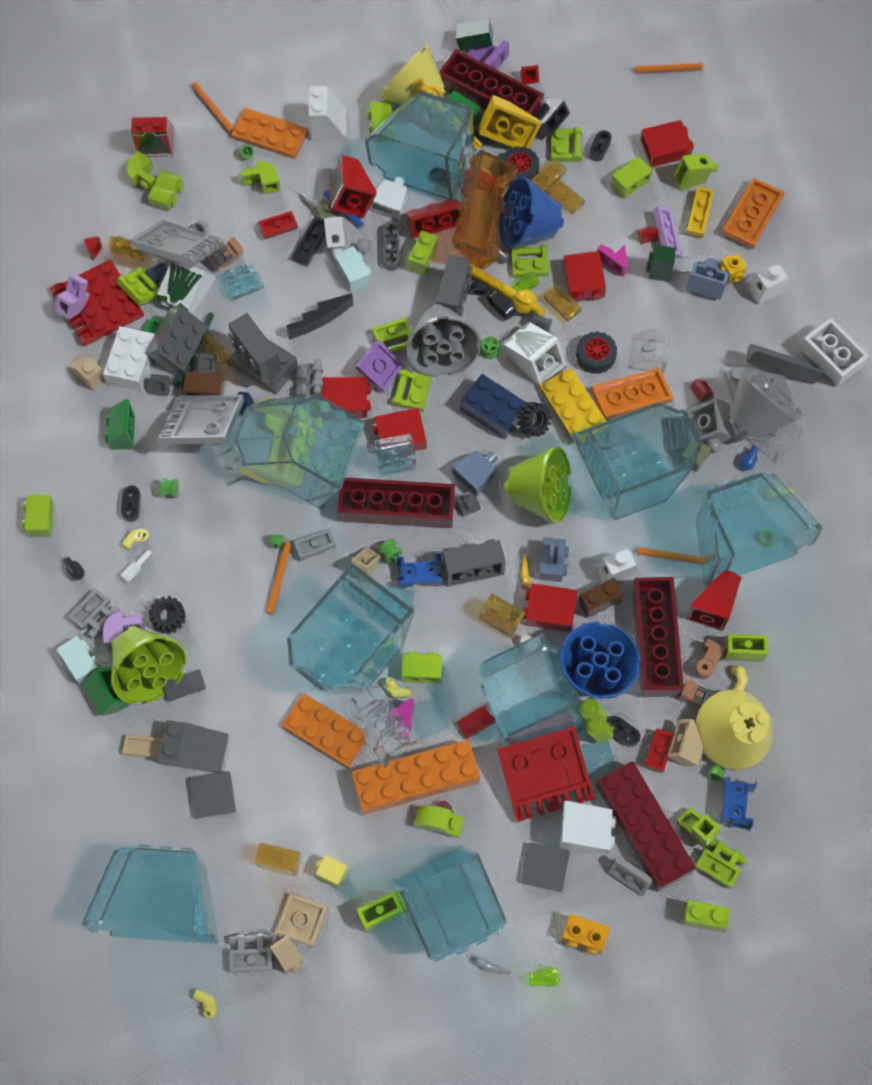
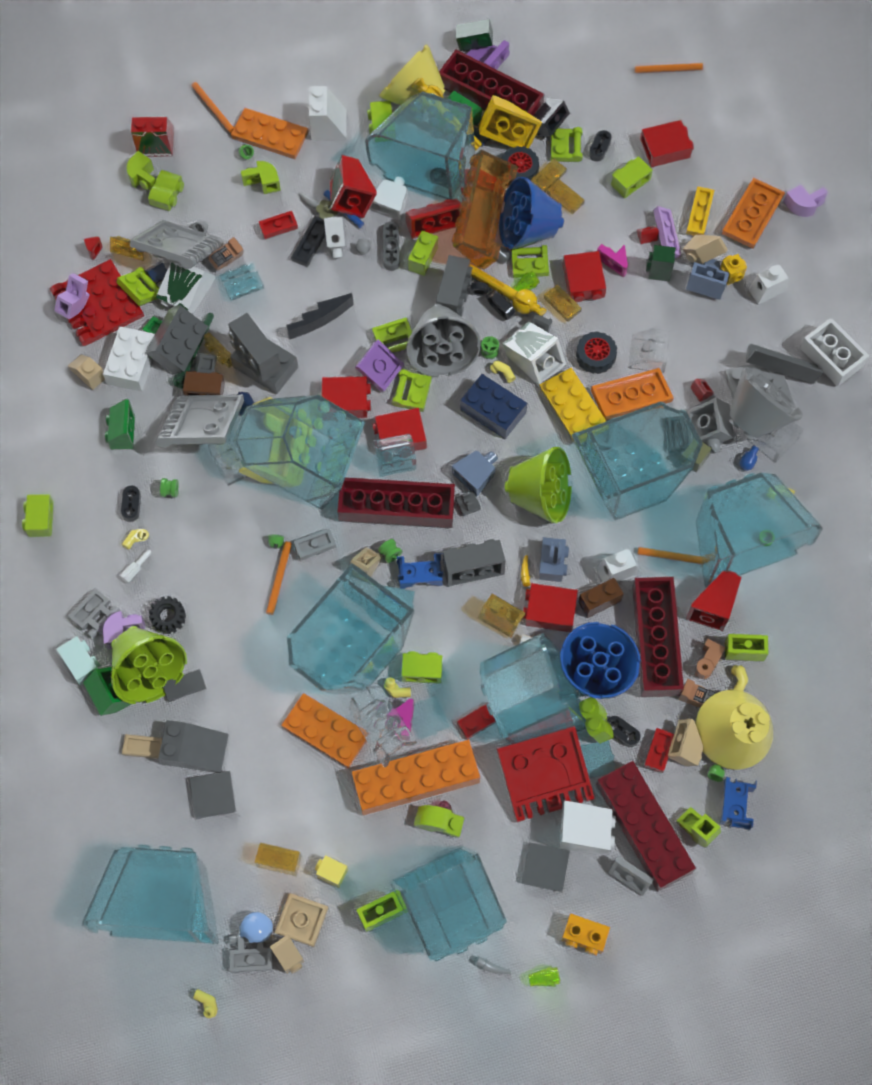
black cylinder [63,557,85,580] -> none
dark grey tile [150,374,170,395] -> none
light grey plate [296,359,323,403] -> none
light aqua brick [334,246,372,291] -> none
black tyre [517,401,552,437] -> none
red slope [520,65,539,84] -> none
lime torso [673,154,718,190] -> none
lime brick [682,900,730,933] -> none
lime plate [695,839,747,889] -> none
none -> light blue hair [239,912,273,943]
none -> light yellow arm [490,361,516,383]
none -> tan slope [683,235,728,263]
none -> lavender brick [783,185,828,217]

